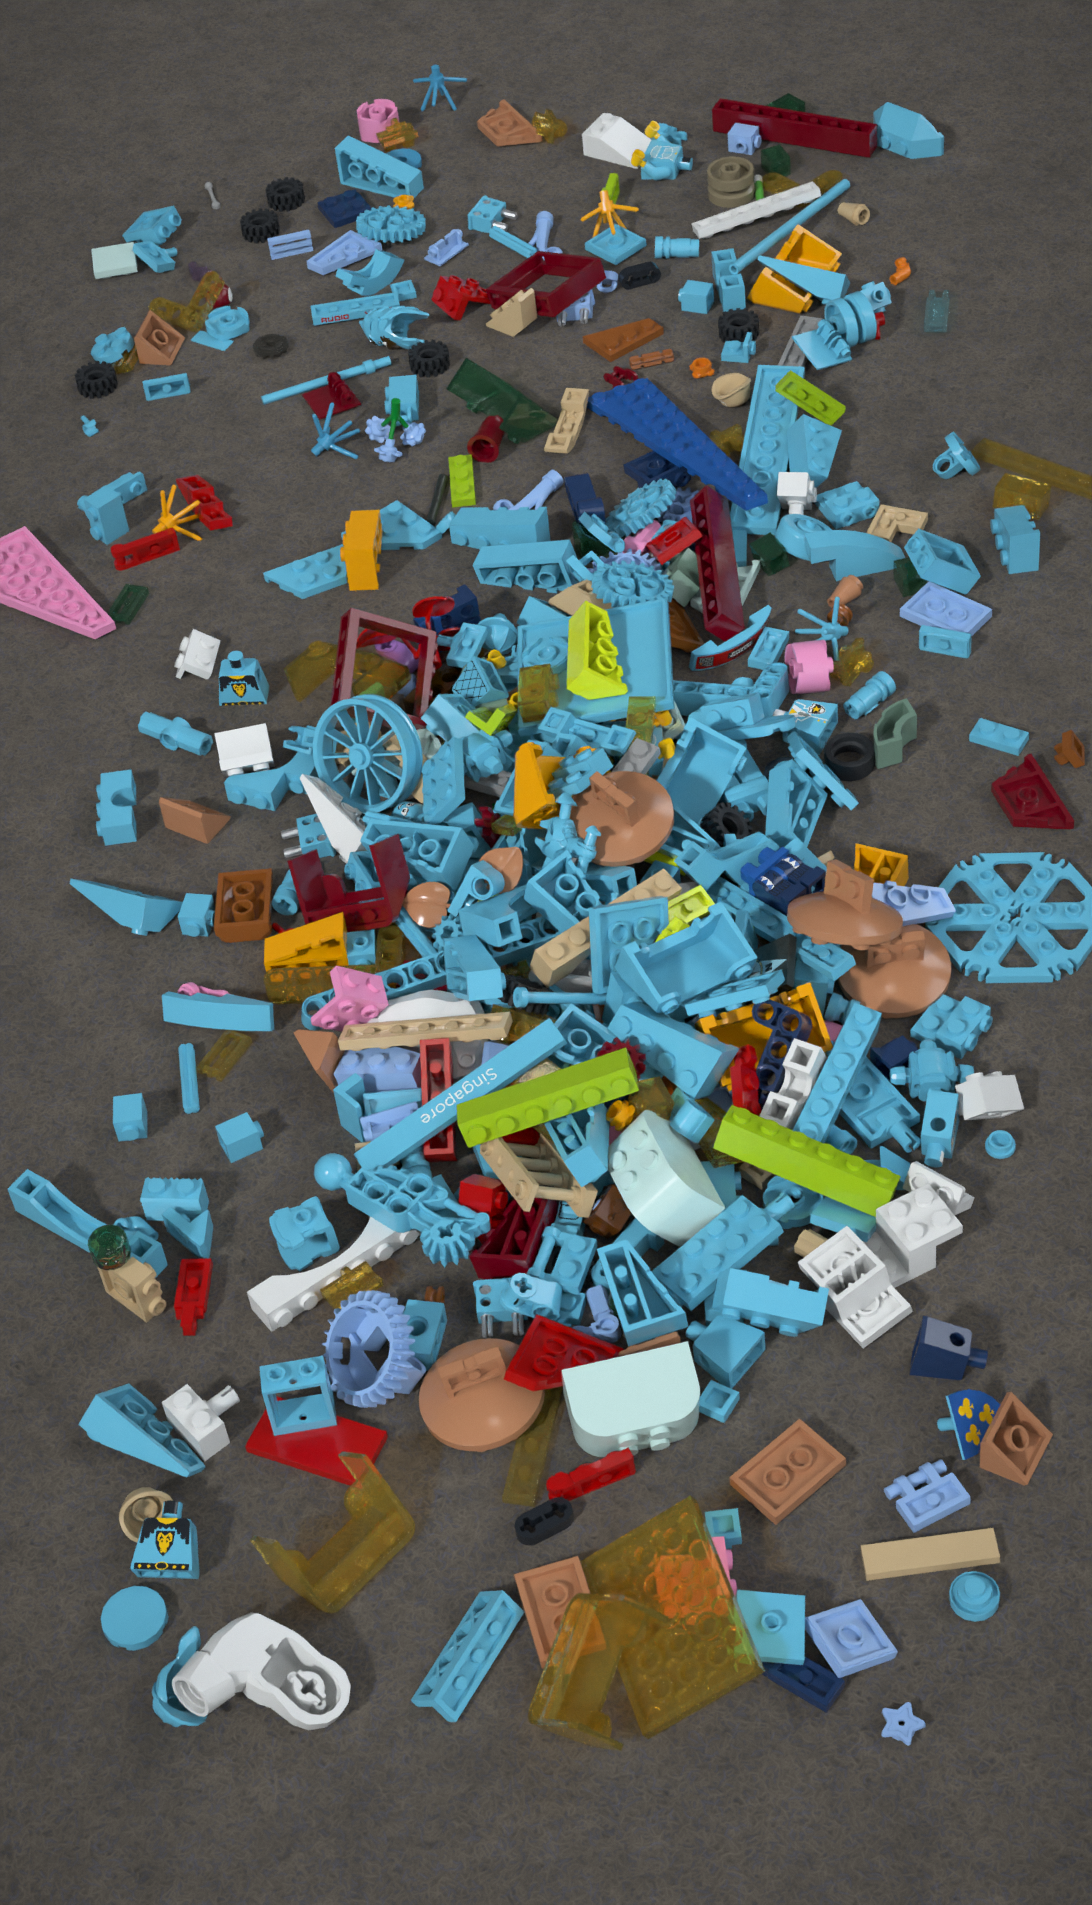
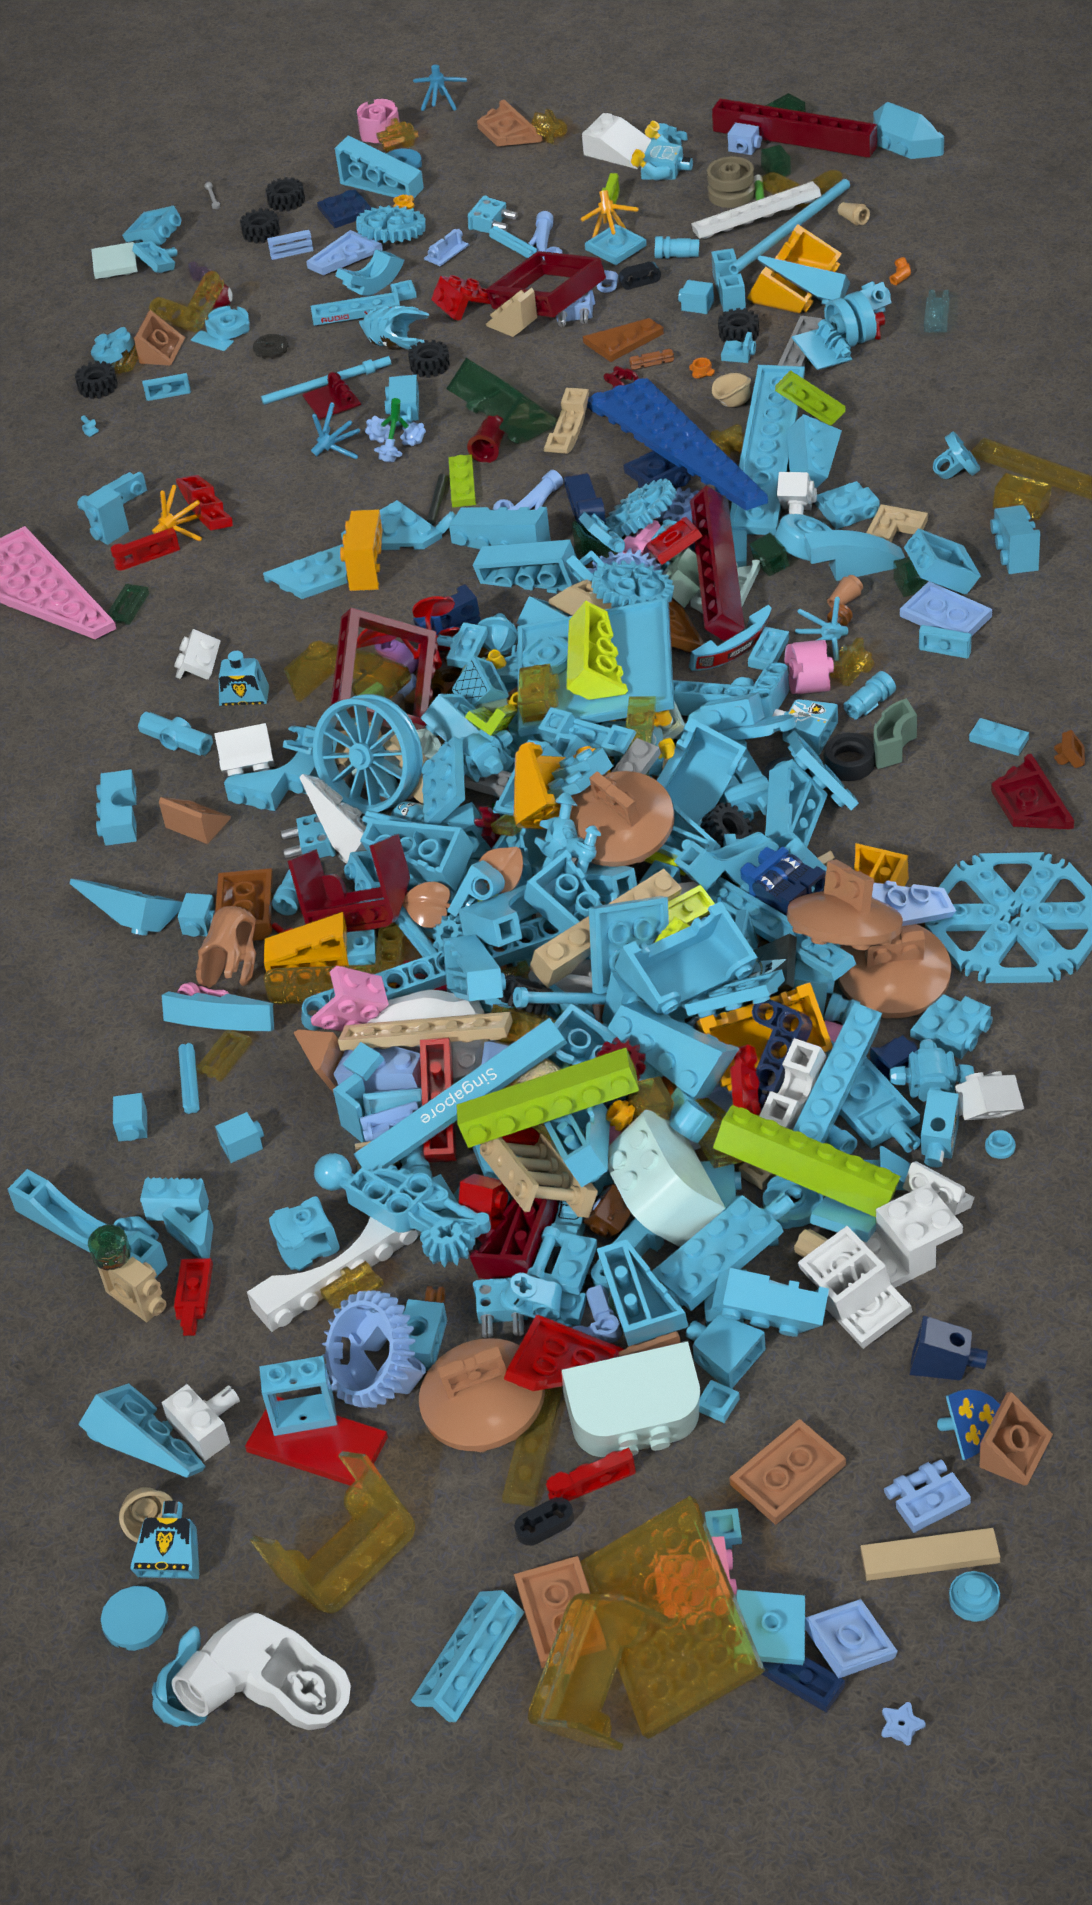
none -> nougat hair [196,906,256,988]
none -> medium azure tile [343,1042,384,1081]

